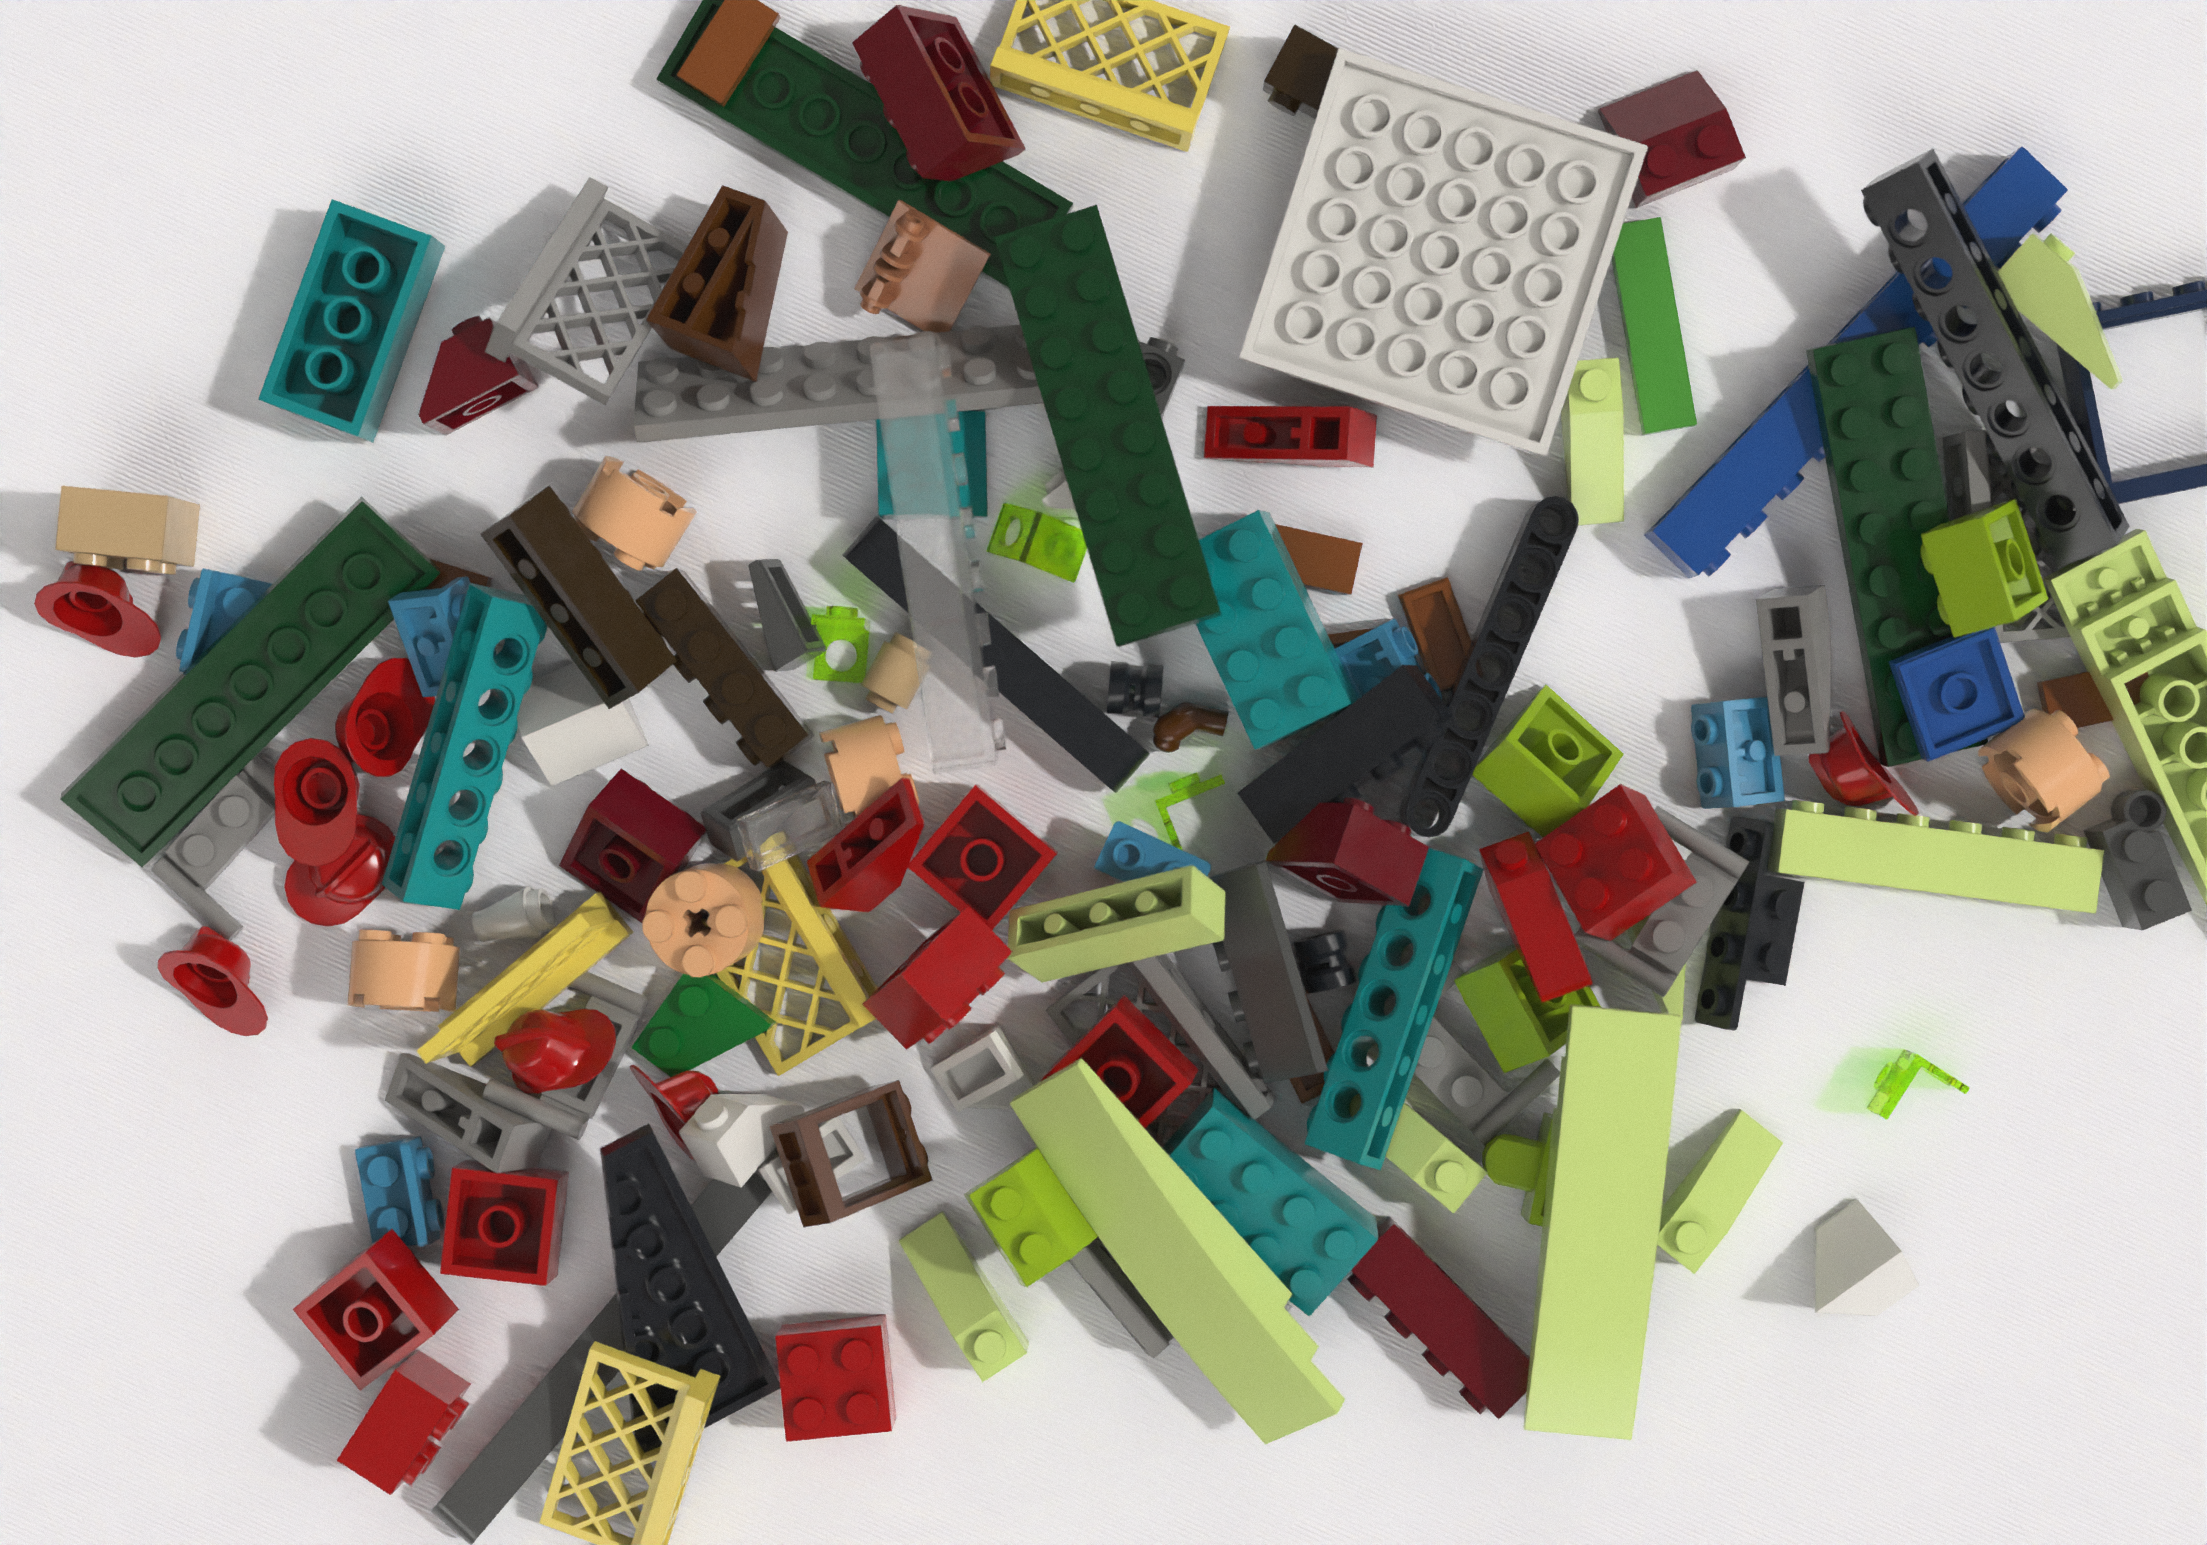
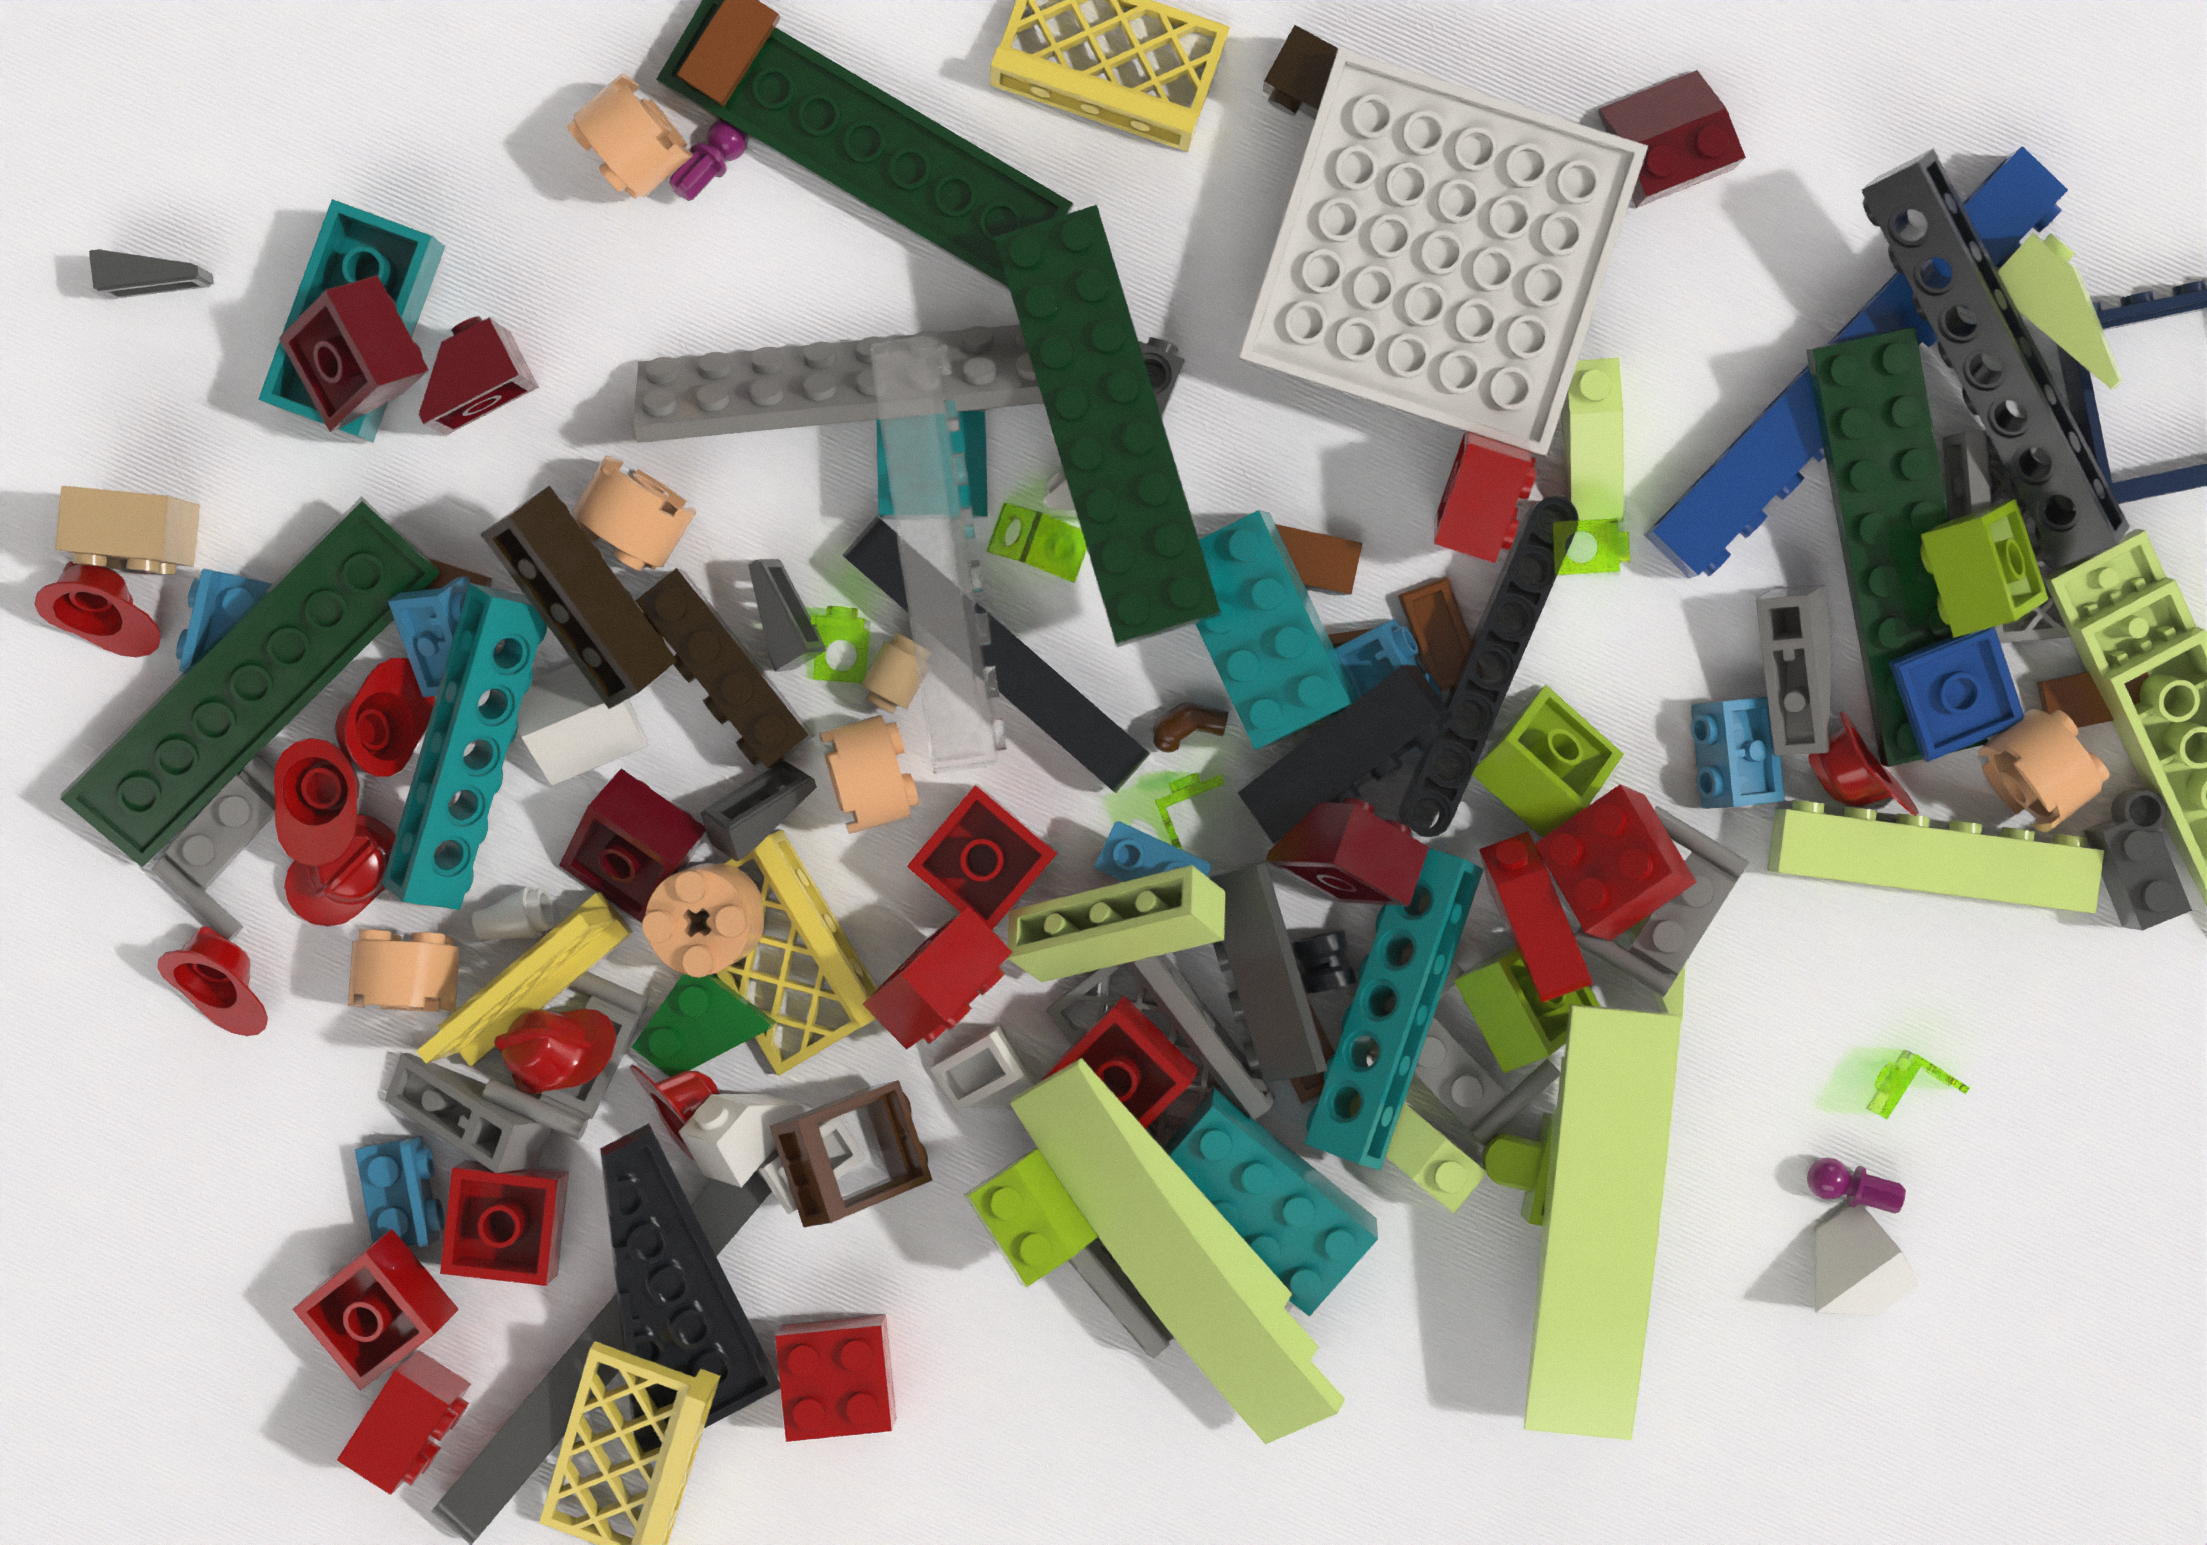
light grey fence [485,177,688,406] -> none
reddish brown wedge [646,185,788,382] -> none
clear tile [736,780,846,872] -> none
red slope [806,777,925,913] -> none
dark red slope [852,5,1026,181] -> none
nougat hinge [854,200,991,333] -> none
yellowish green slope [899,1211,1029,1382] -> none
black wheel [1107,661,1164,718] -> none
red slope [1204,406,1377,468] -> none
dark red brick [1347,1216,1530,1420] -> none
bright green tile [1611,217,1697,436] -> none
yellowish green slope [1657,1109,1783,1274] -> none
black bracket [1695,816,1805,1031] -> none
none -> dark grey slope [89,249,214,299]
none -> dark red slope [279,275,429,432]
none -> light nougat brick [567,73,693,199]
none -> magenta axle [669,120,748,201]
none -> red brick [1434,431,1537,563]
none -> clear neon green bracket [1553,518,1630,577]
none -> magenta axle [1807,1157,1906,1214]

